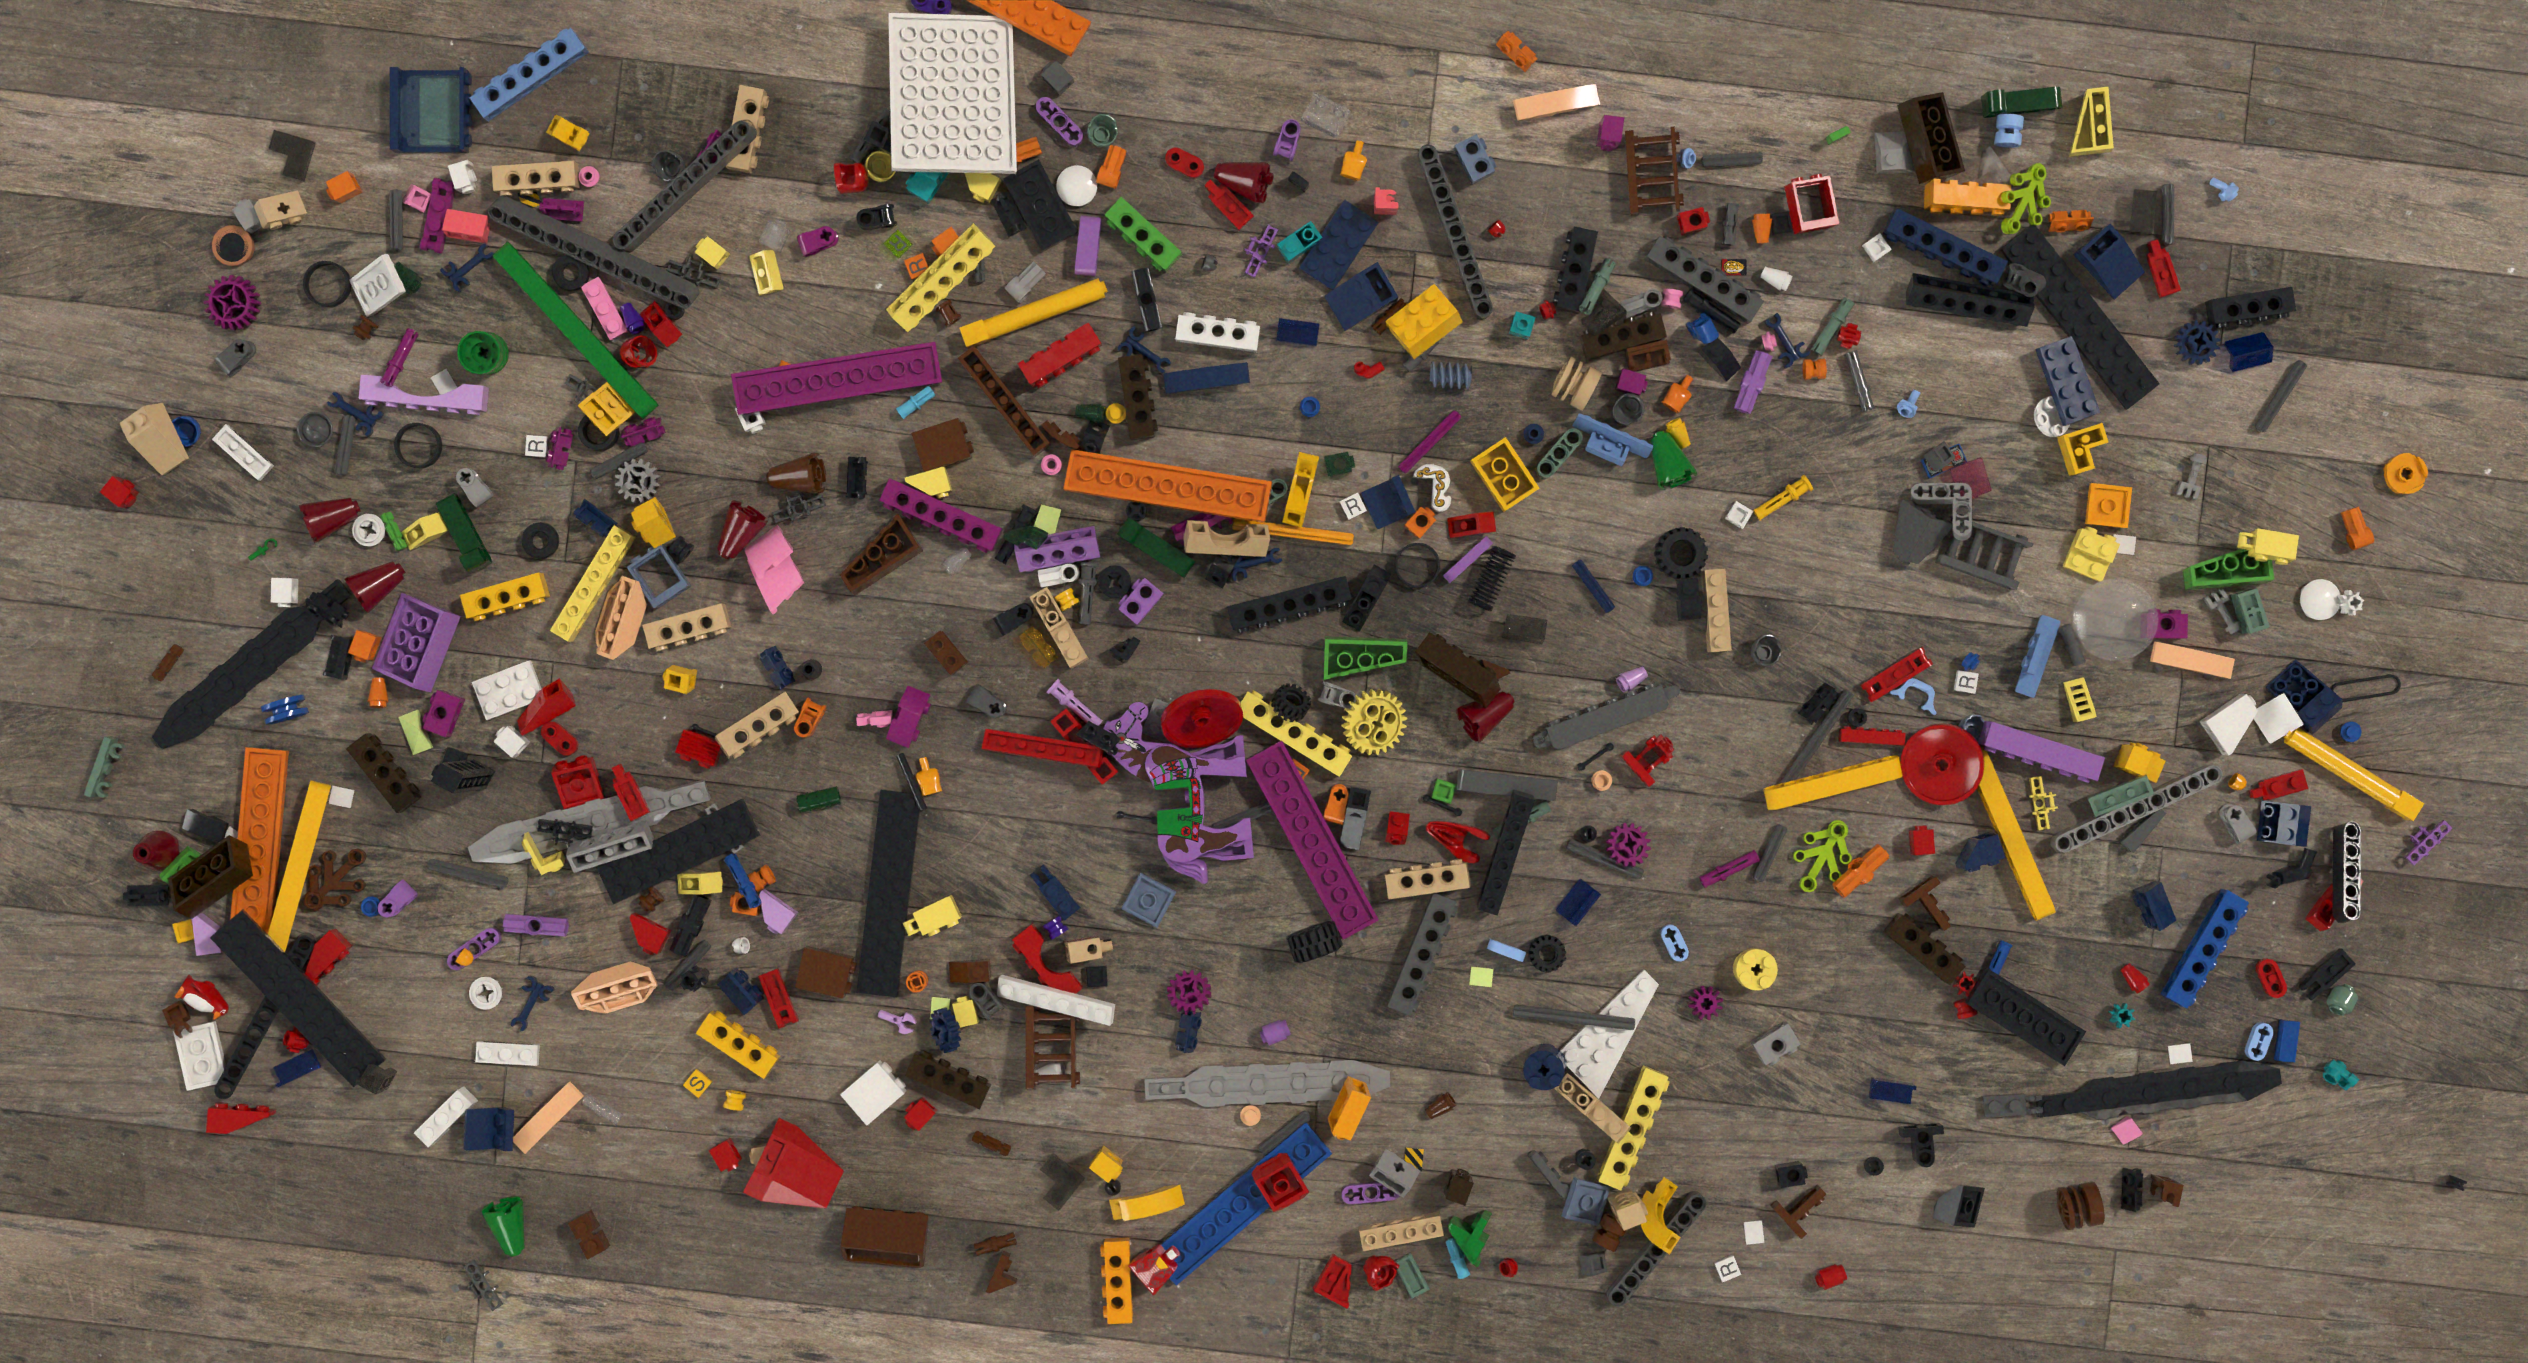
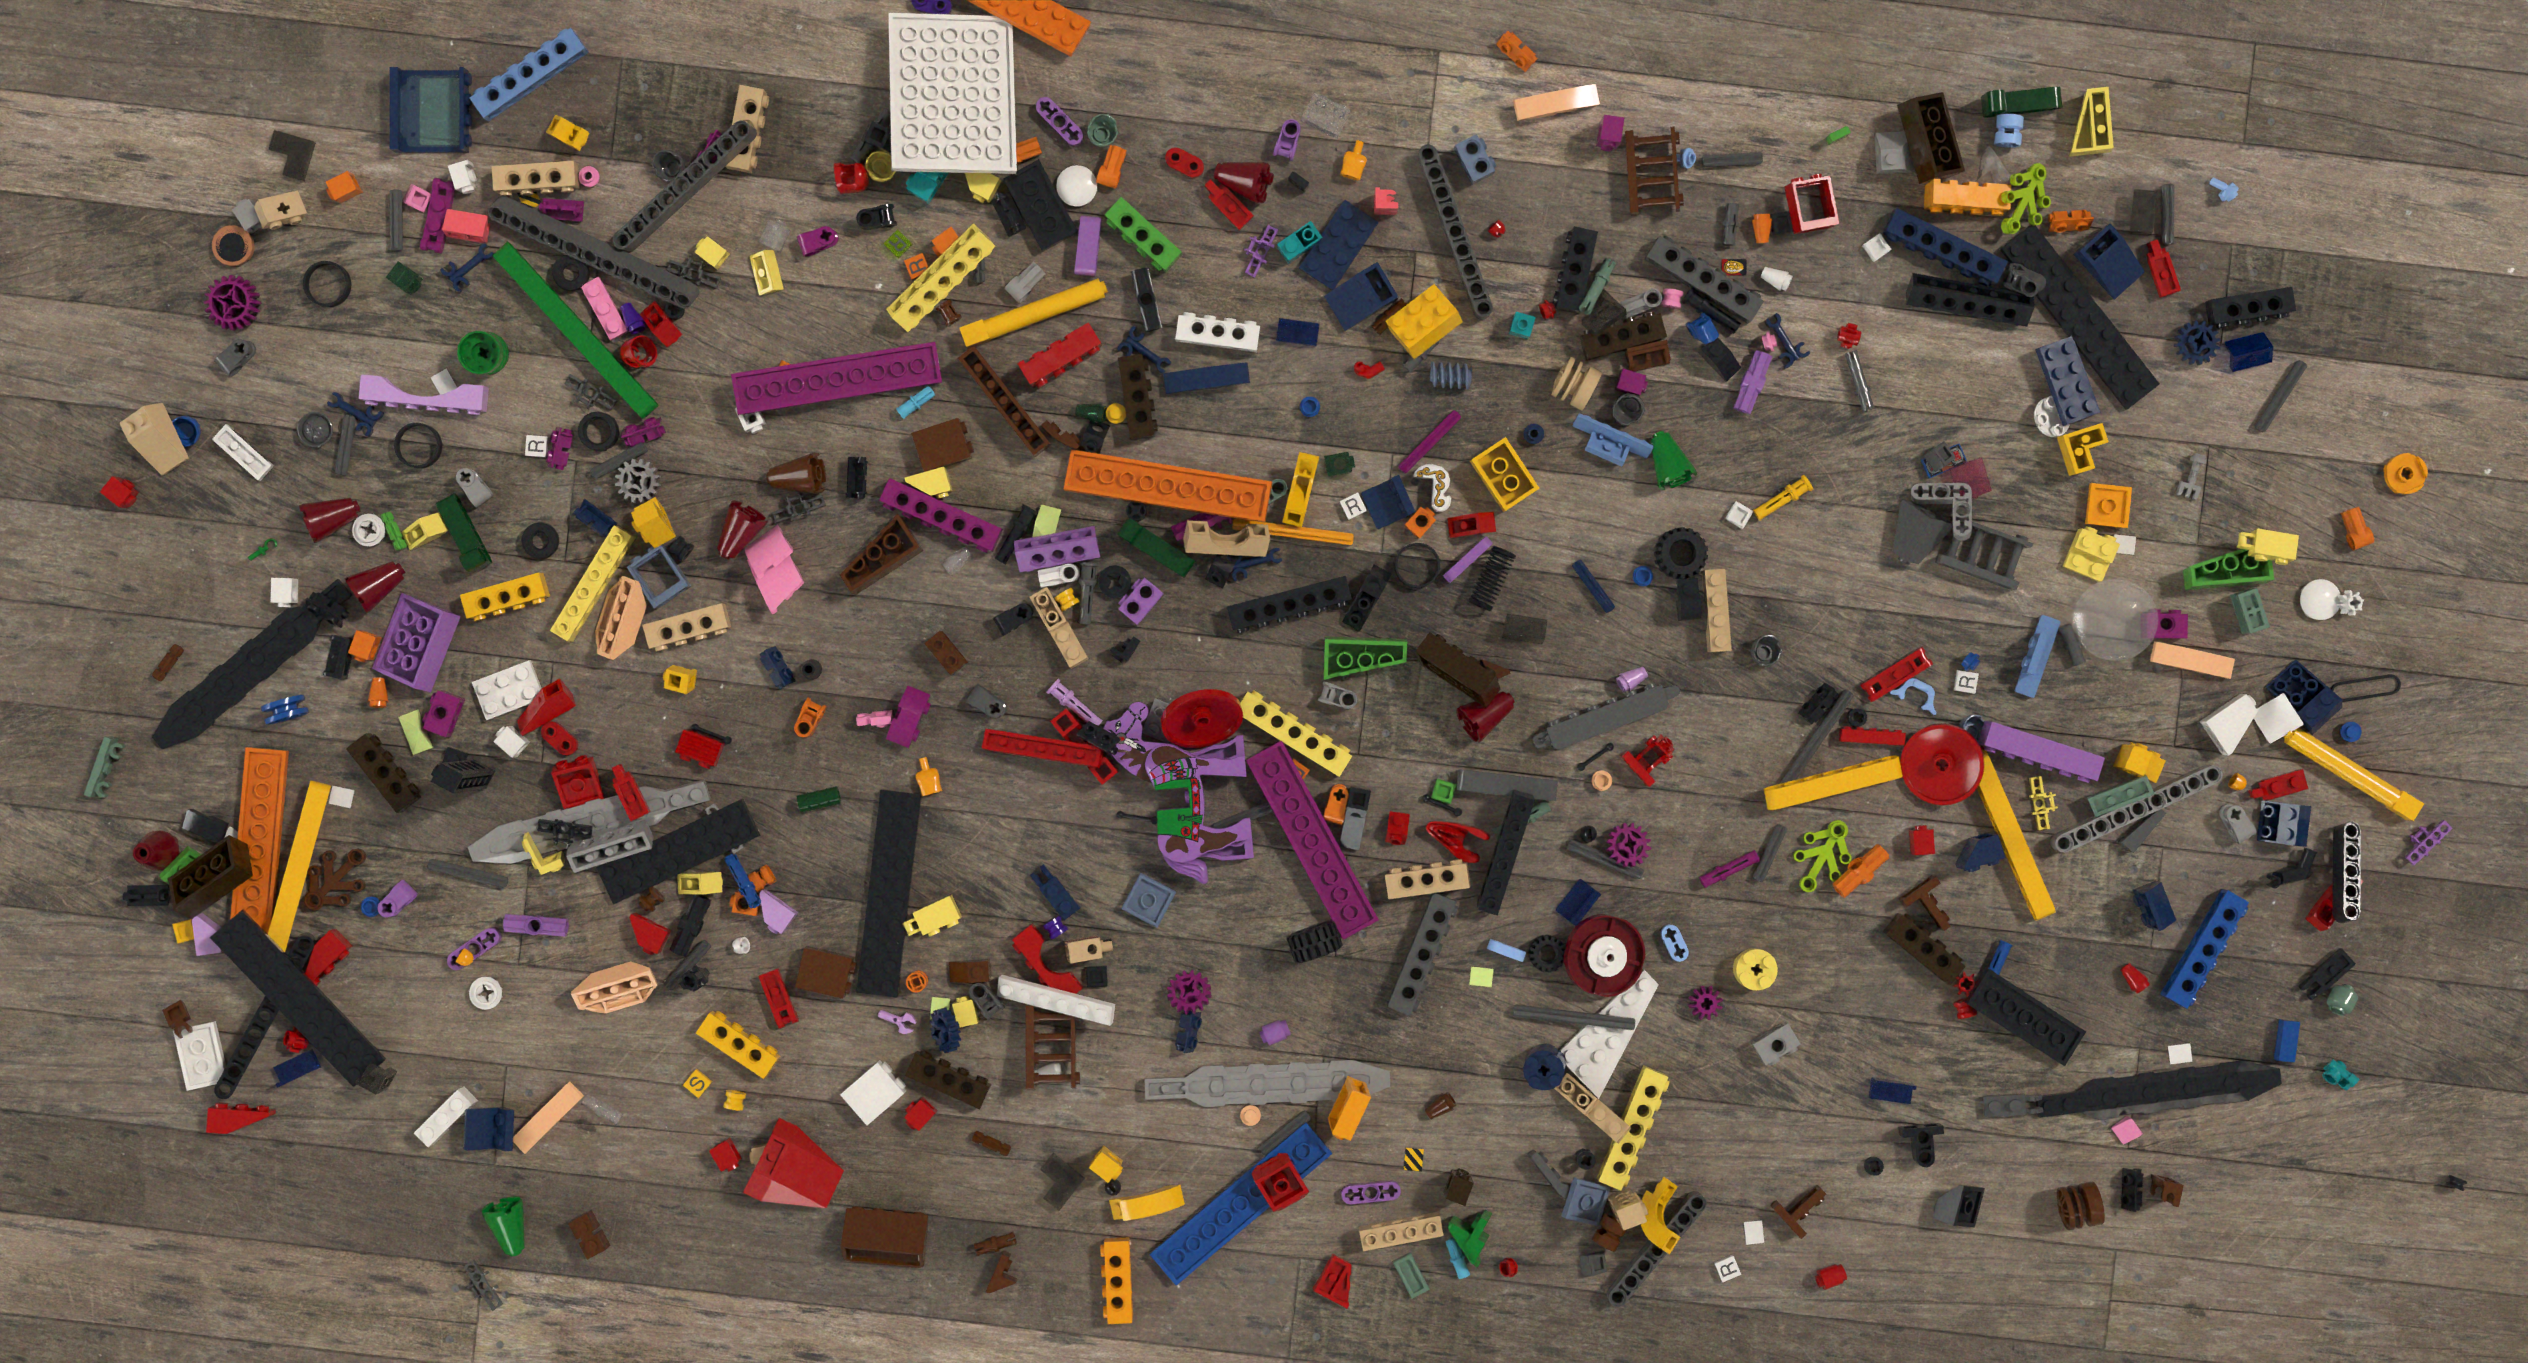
red animal [174,974,229,1020] -> none
white plate [349,254,406,317] -> none
reddish brown wheel [352,314,379,341] -> none
magenta pin [380,328,419,387] -> none
white plate [475,1041,540,1066] -> none
dark blue bar [511,976,555,1031] -> none
yellow slope [578,381,635,436] -> none
tan brick [715,692,799,759] -> none
dark blue bracket [717,968,764,1015] -> none
black bar [896,753,927,812] -> none
clear green slope [1003,525,1048,550] -> none
clear yellow hinge [1019,626,1058,669] -> none
dark grey brick [1041,60,1074,96] -> none
bright pink plate [1041,455,1062,475] -> none
red torso [1128,1244,1180,1296] -> none
dark grey hinge [1201,254,1218,271] -> none
black tyre [1271,683,1311,722] -> none
light yellow gear [1341,689,1407,755] -> none
red hair [1363,1255,1399,1291] -> none
light grey brick [1369,1149,1420,1198] -> none
sand green beam [1535,428,1582,479] -> none
orange piece [1661,375,1693,414] -> none
yellow cone [1666,417,1691,449] -> none
red brick [1677,207,1710,236] -> none
black brick [1775,1161,1808,1188] -> none
orange wheel [1802,358,1827,380] -> none
sand green pin [1811,297,1855,356] -> none
light blue plate [1897,389,1921,418] -> none
light yellow slope [2063,677,2097,722] -> none
teal gear [2108,1003,2135,1028] -> none
light grey hinge [2203,588,2242,635] -> none
light blue beam [2245,1022,2273,1061] -> none
red plate [2256,958,2287,998] -> none
none -> dark red piece [1564,914,1646,997]

